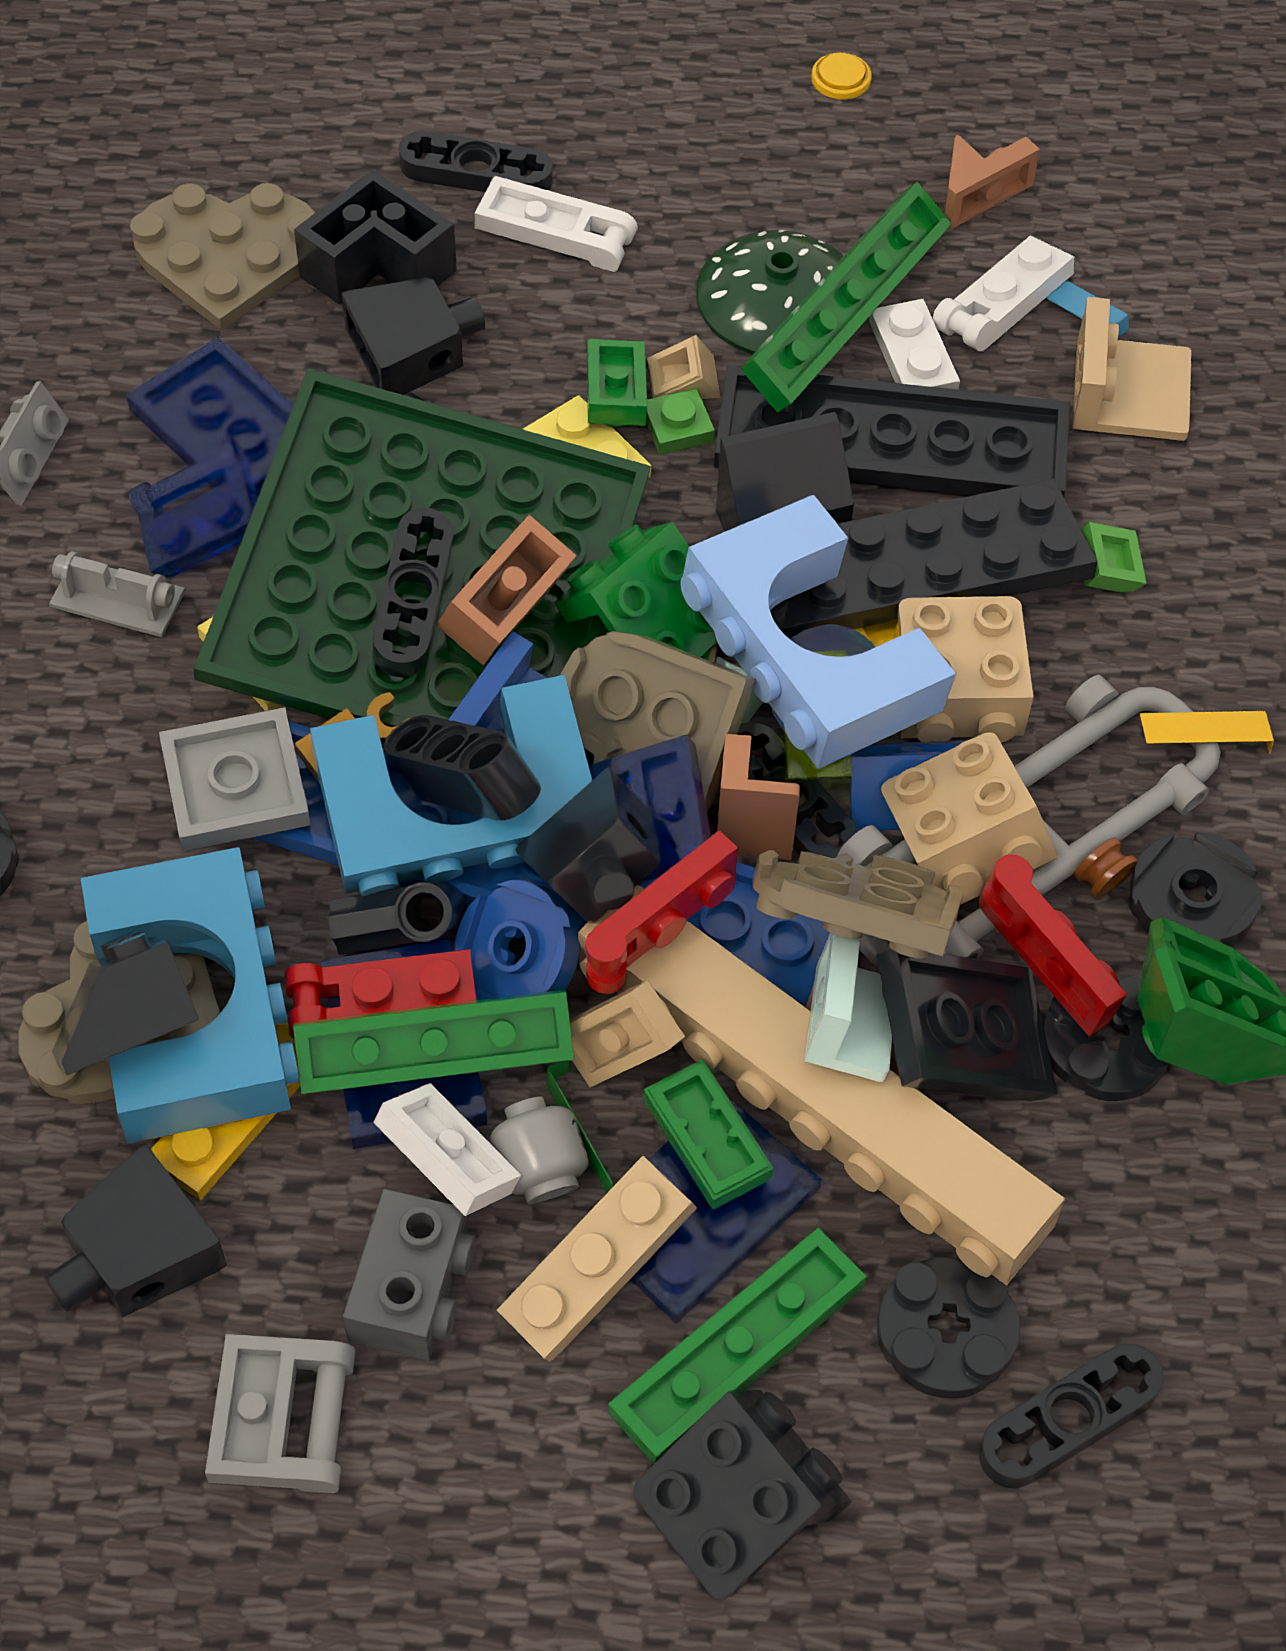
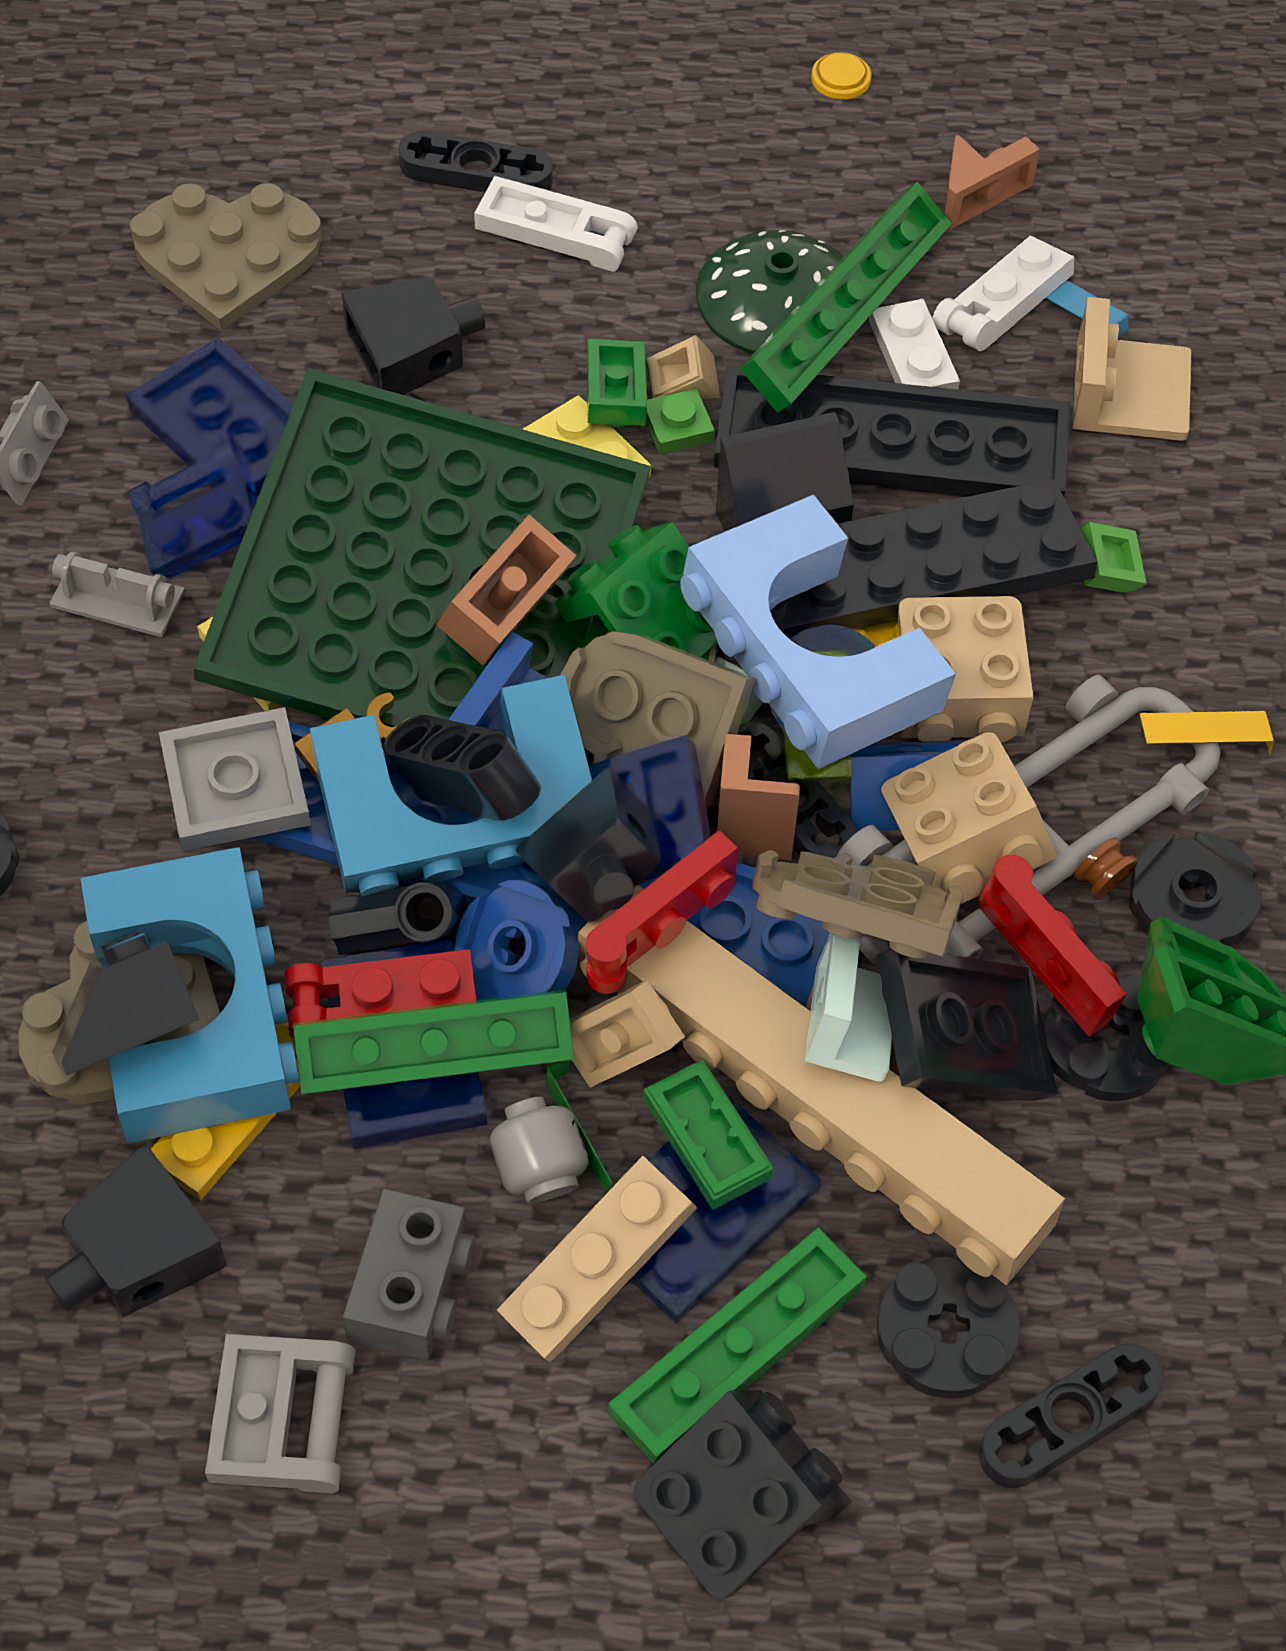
black brick [294,169,457,305] -> none
black beam [372,508,453,677] -> none
white plate [374,1083,521,1216] -> none

